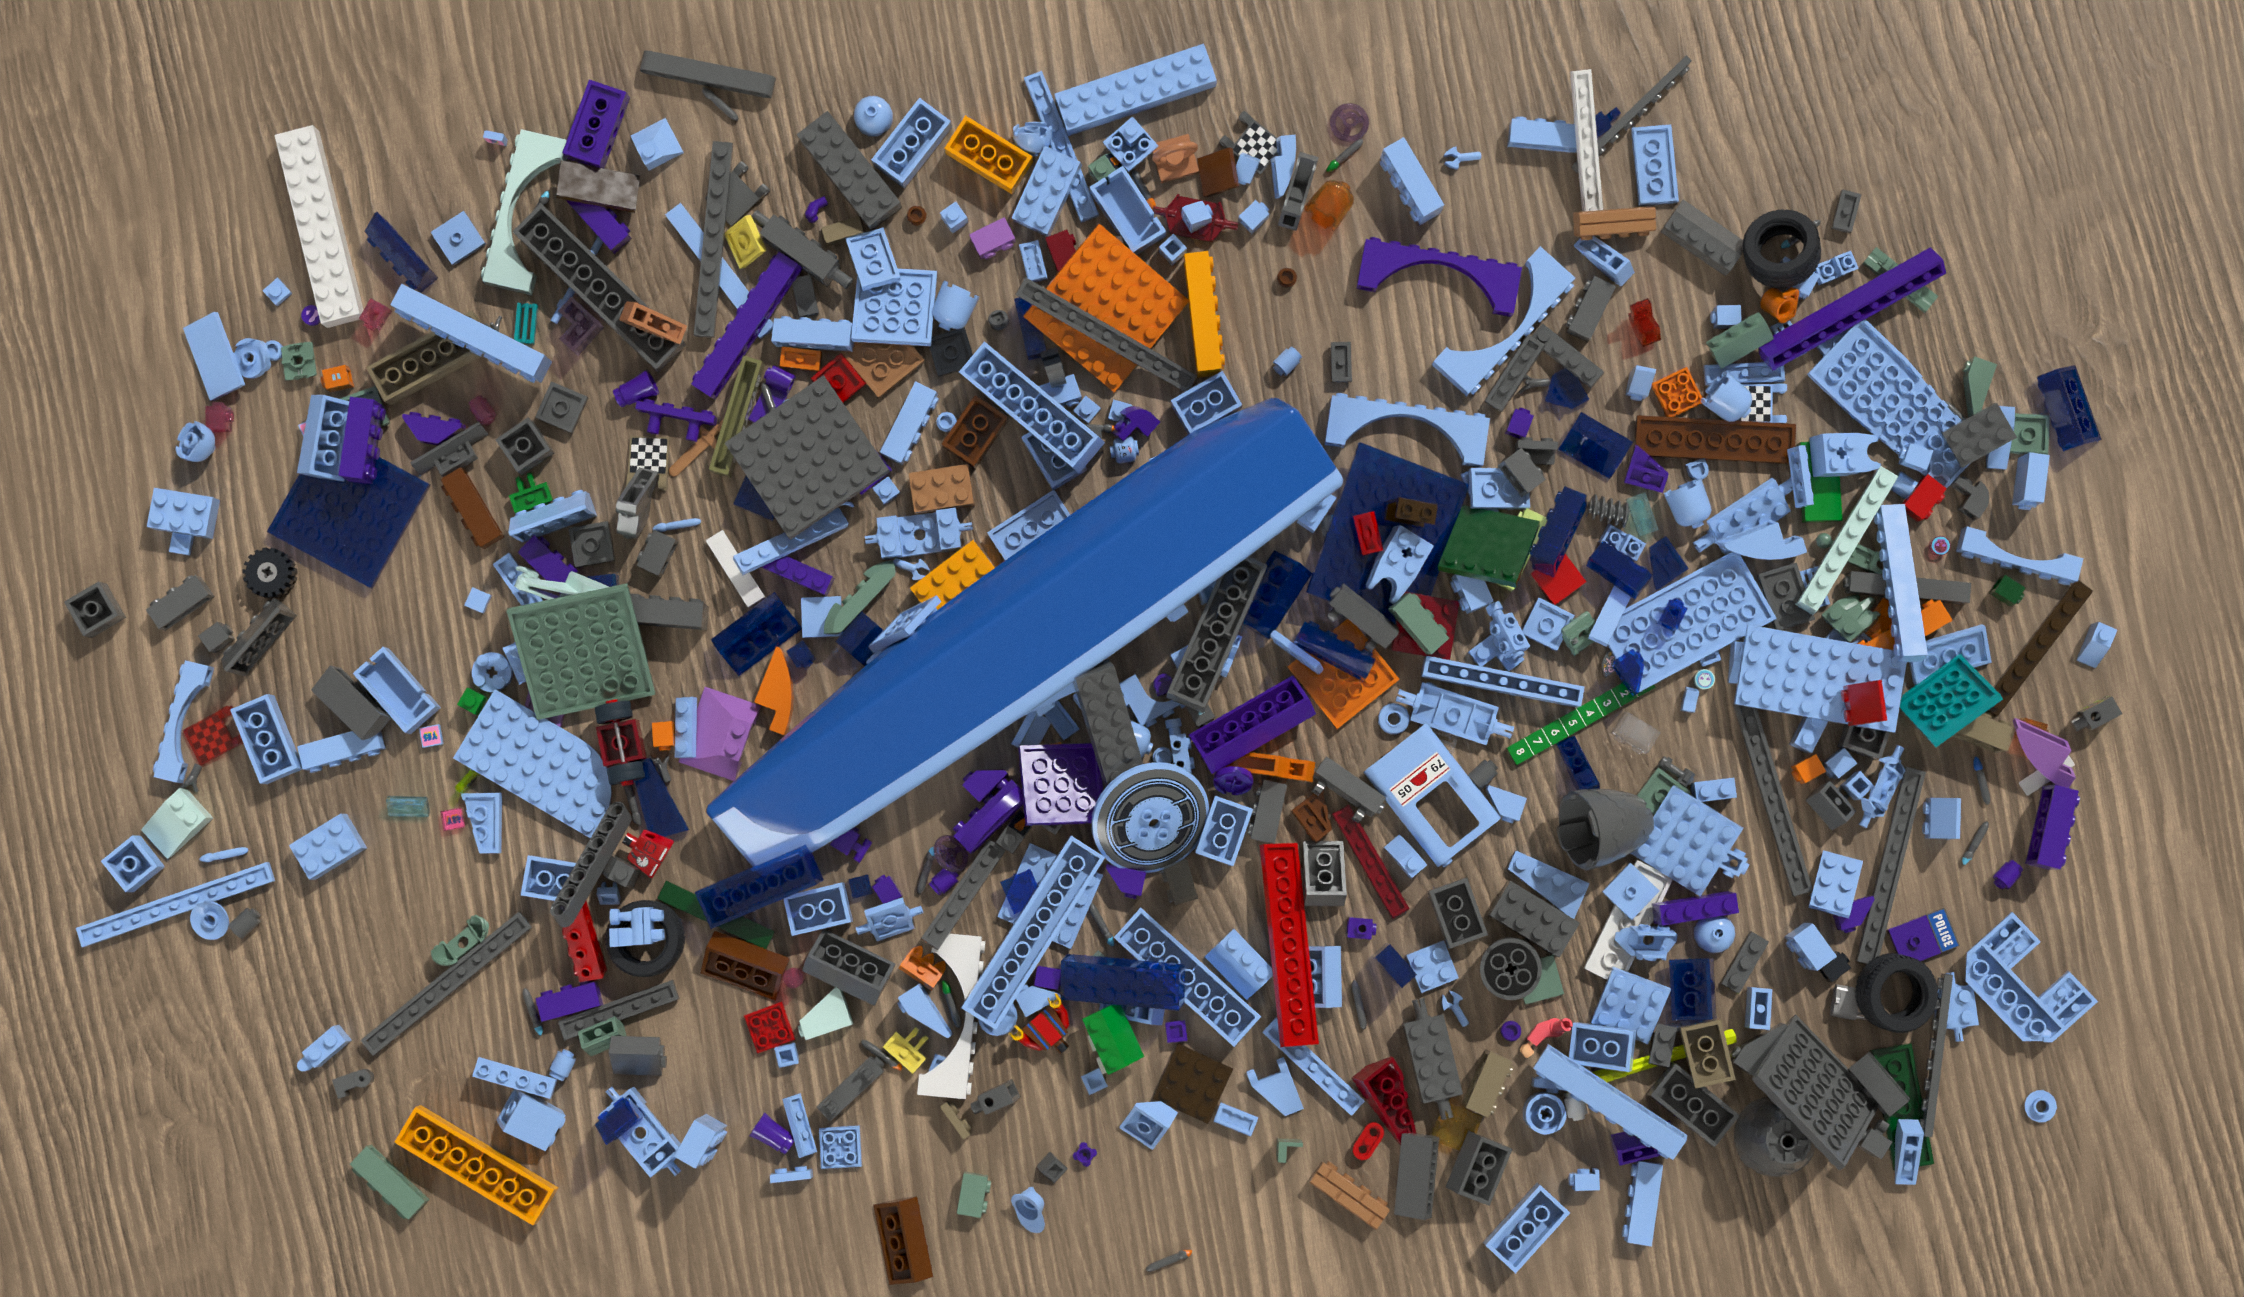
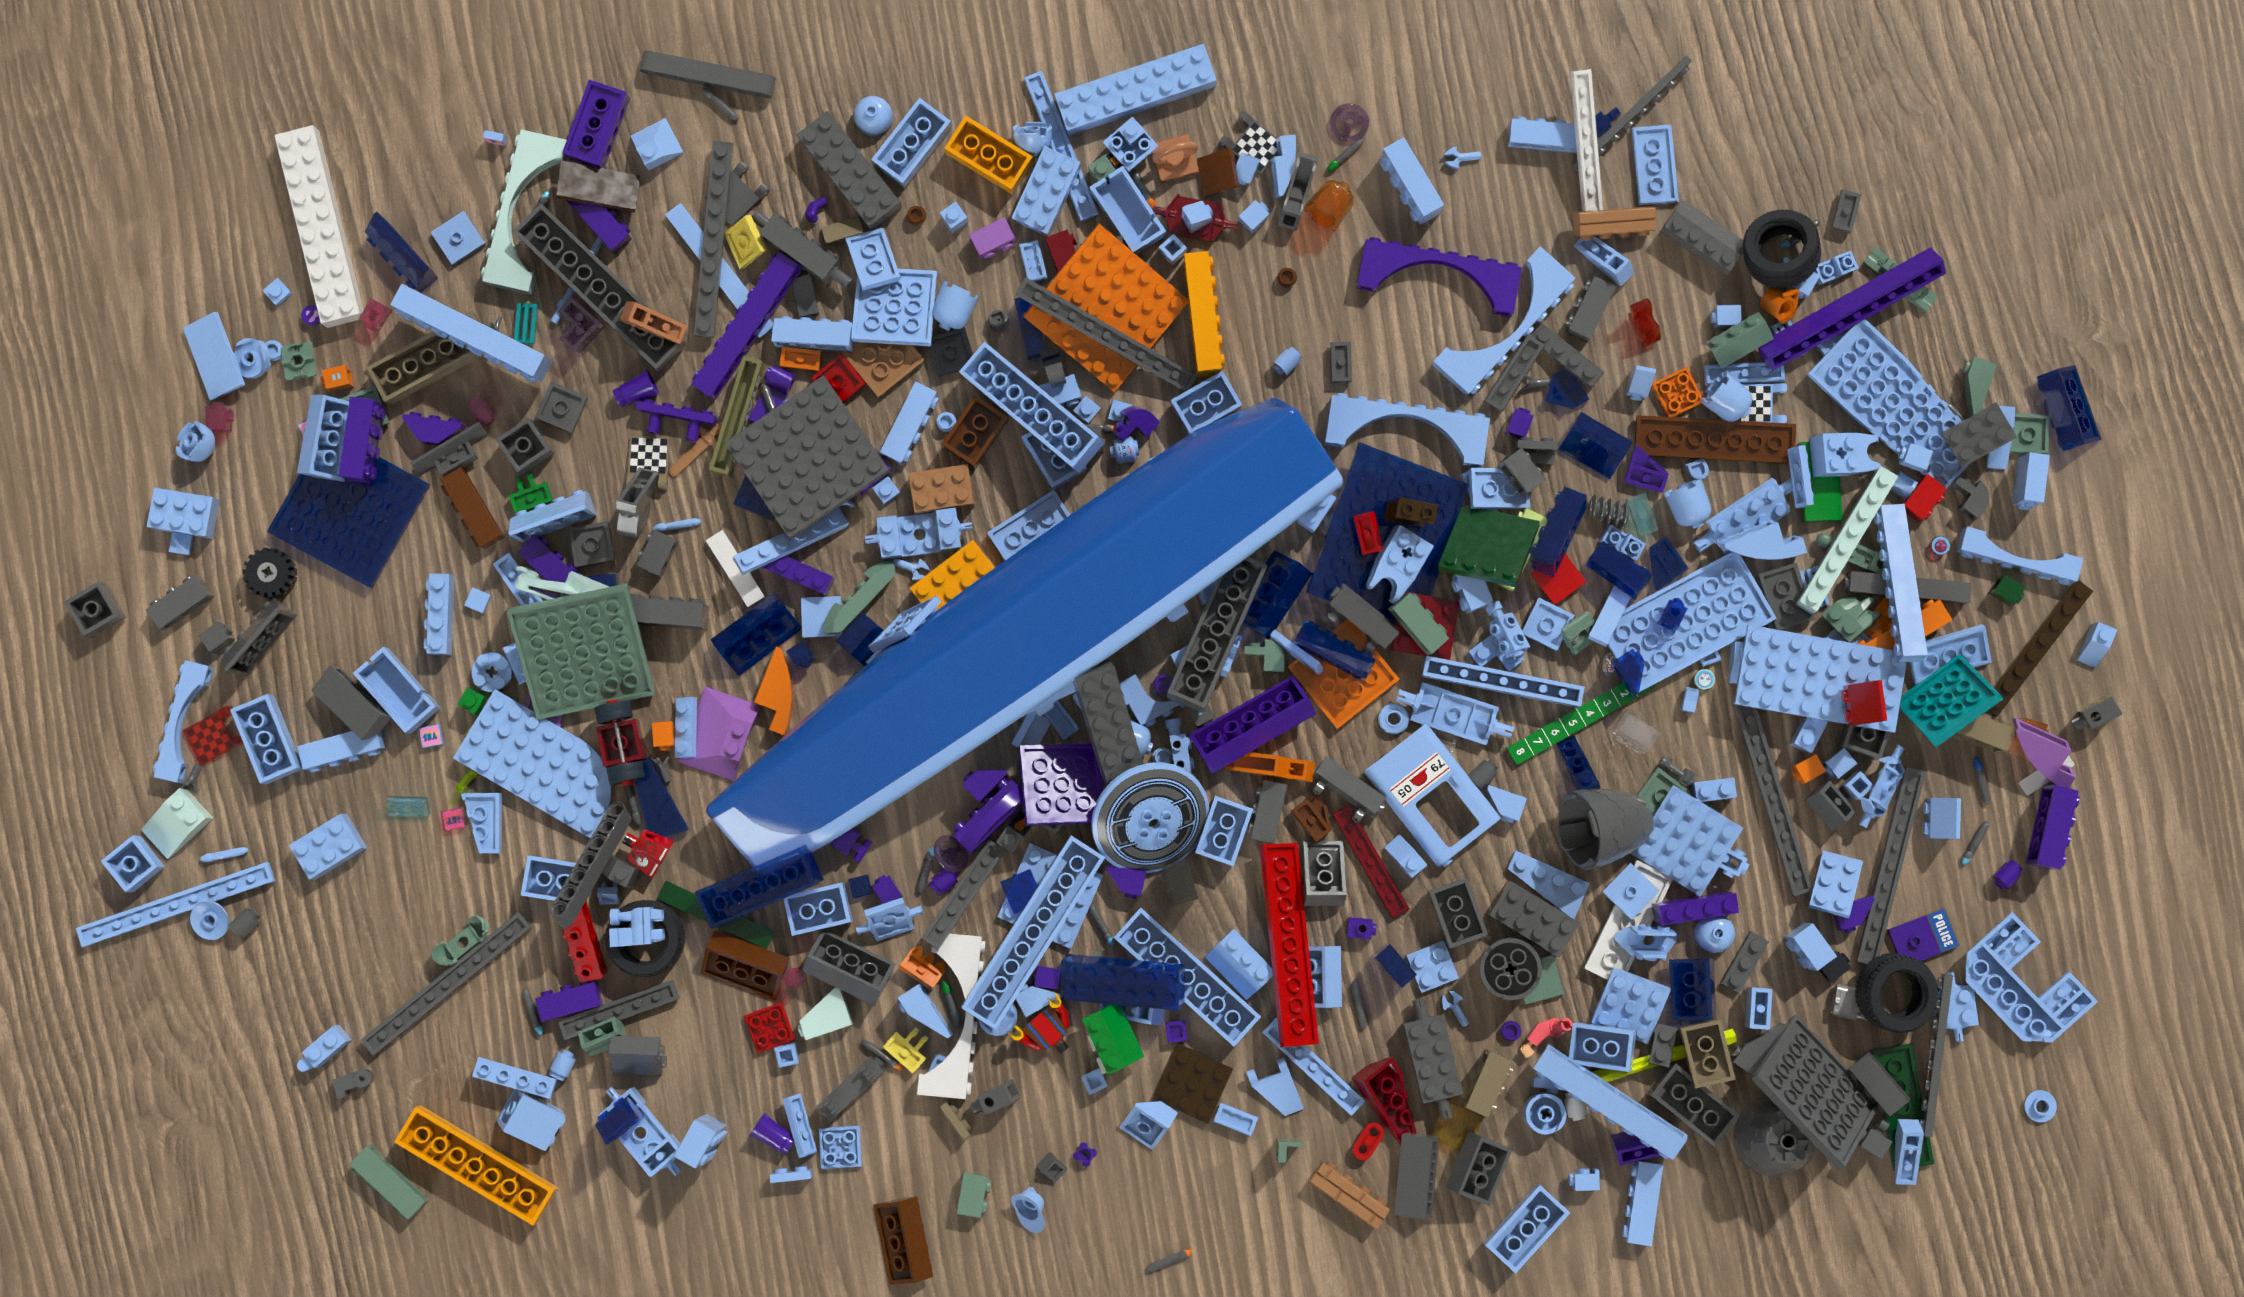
dark purple tile [1214,766,1253,795] -> none
none -> light blue brick [424,573,455,655]
none -> sand green brick [1244,639,1284,673]

